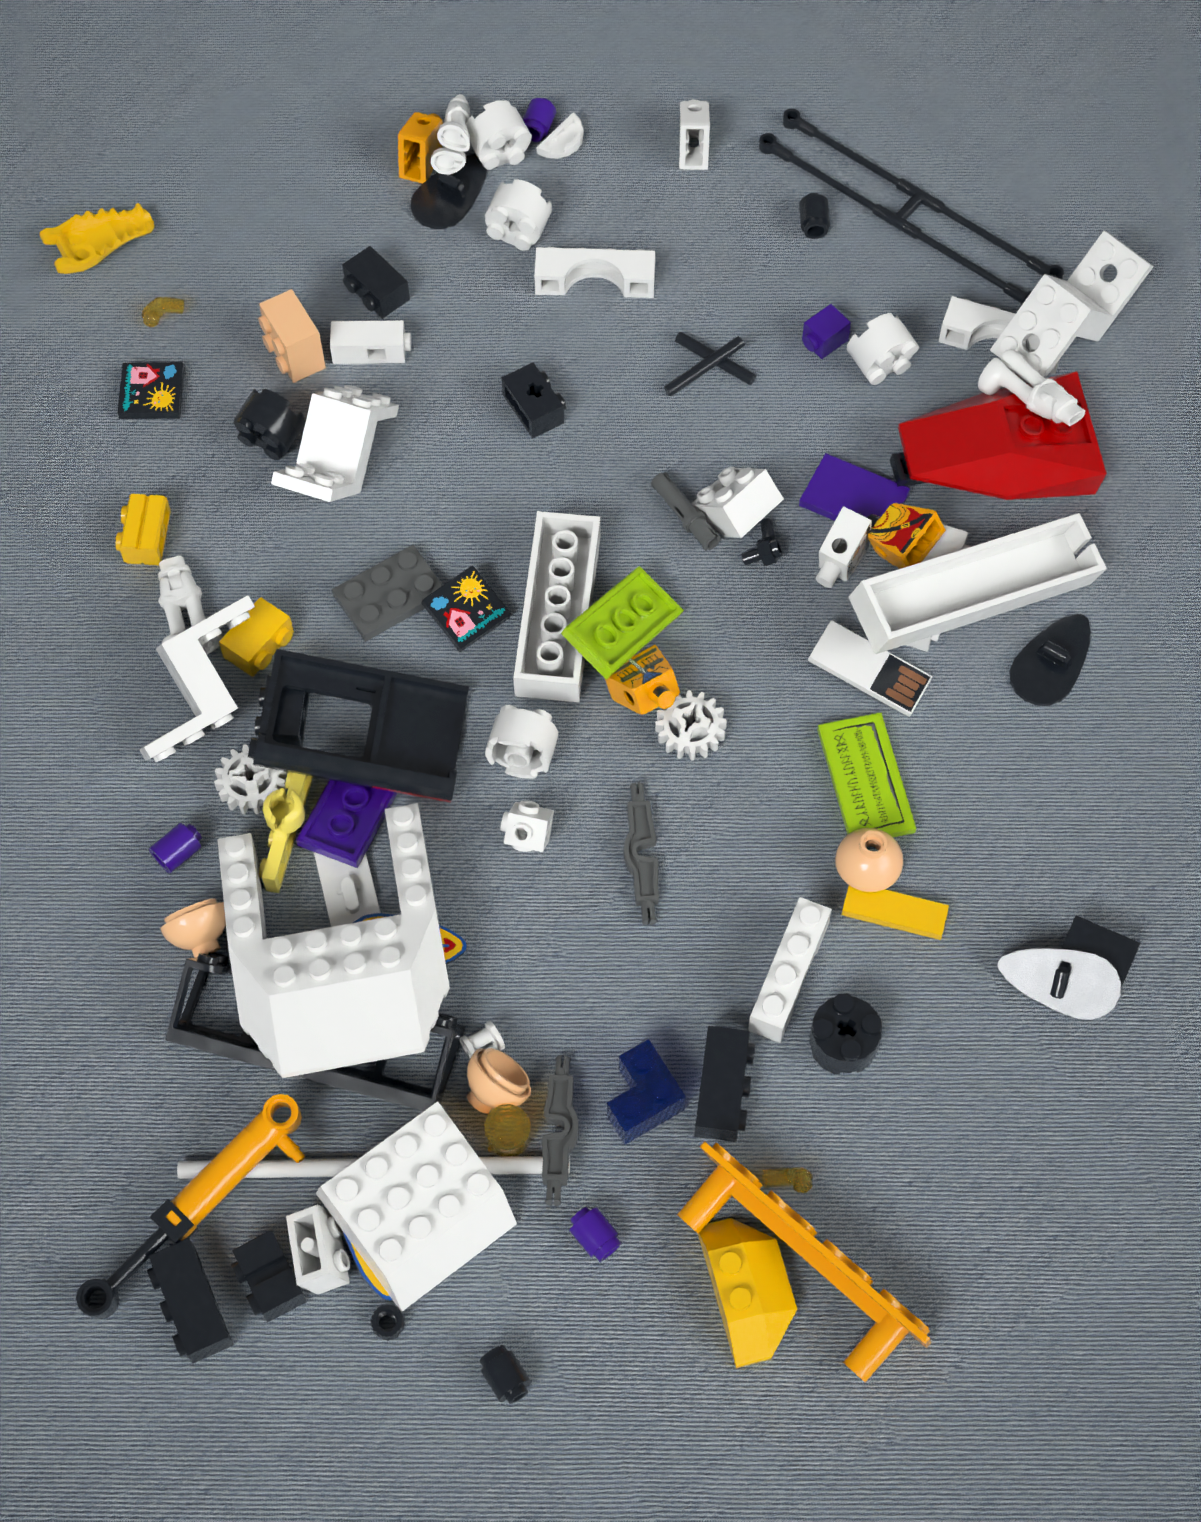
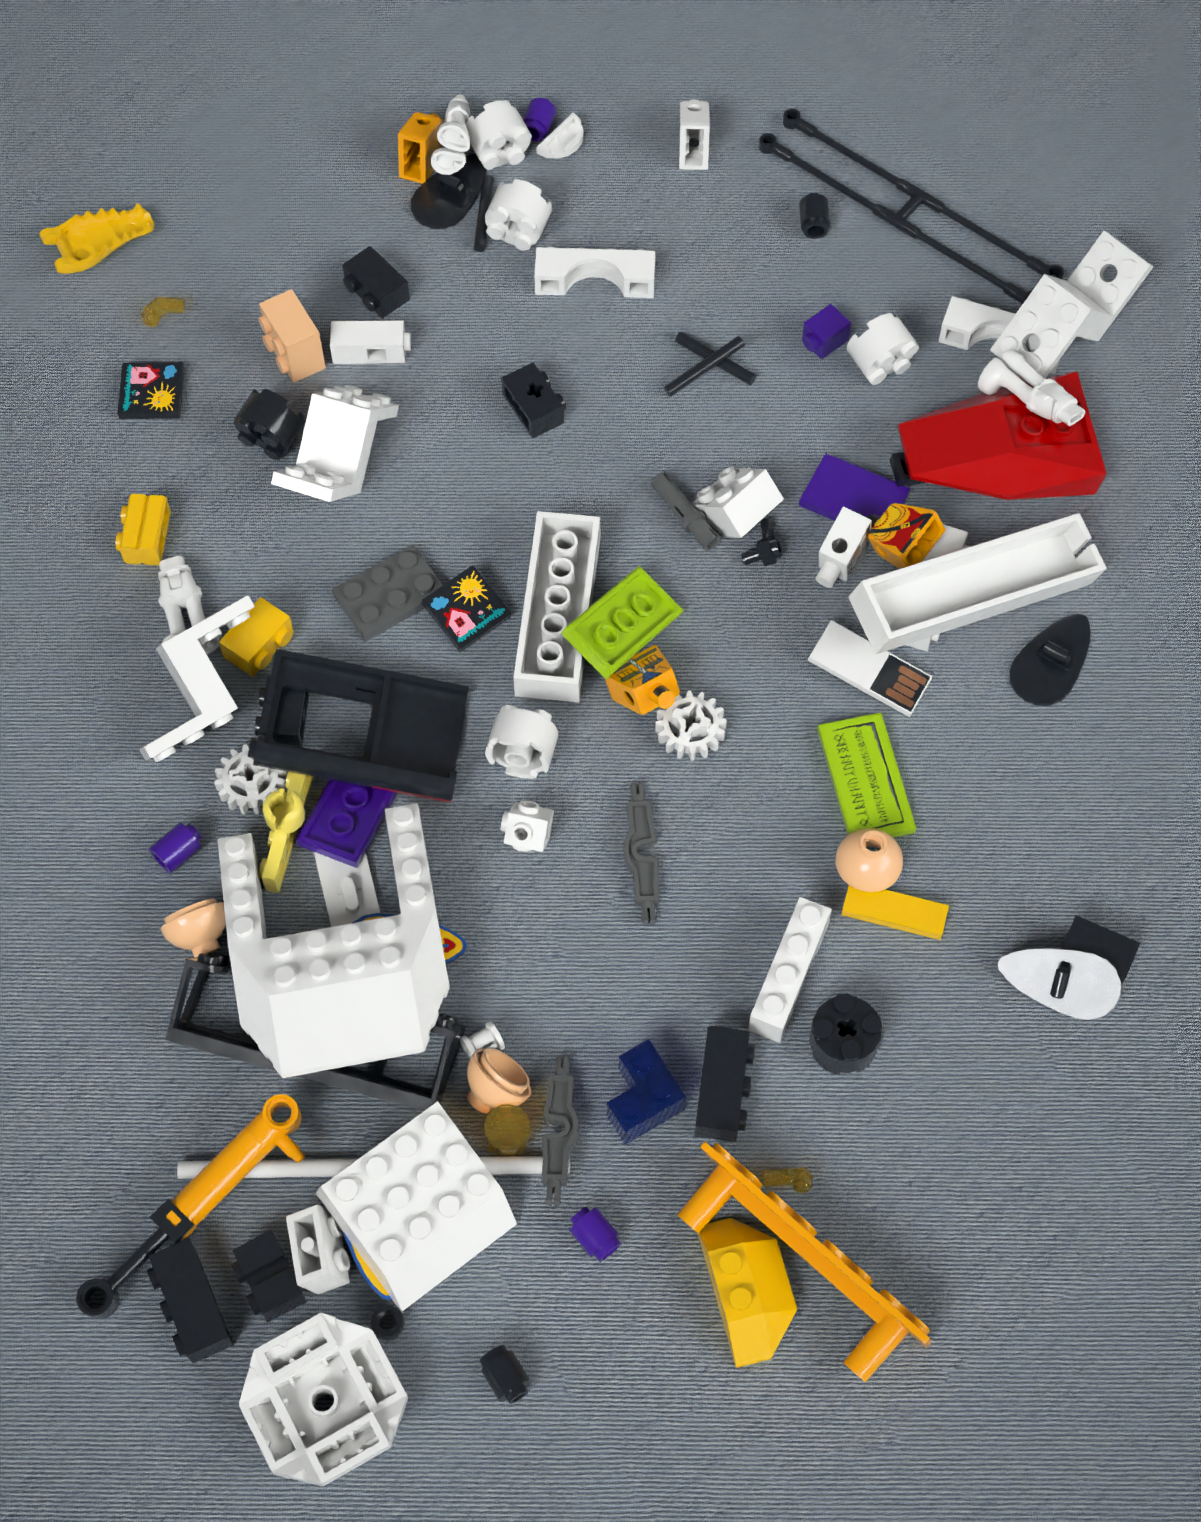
none -> white piece [239,1313,408,1486]
none -> black bar [474,175,494,252]

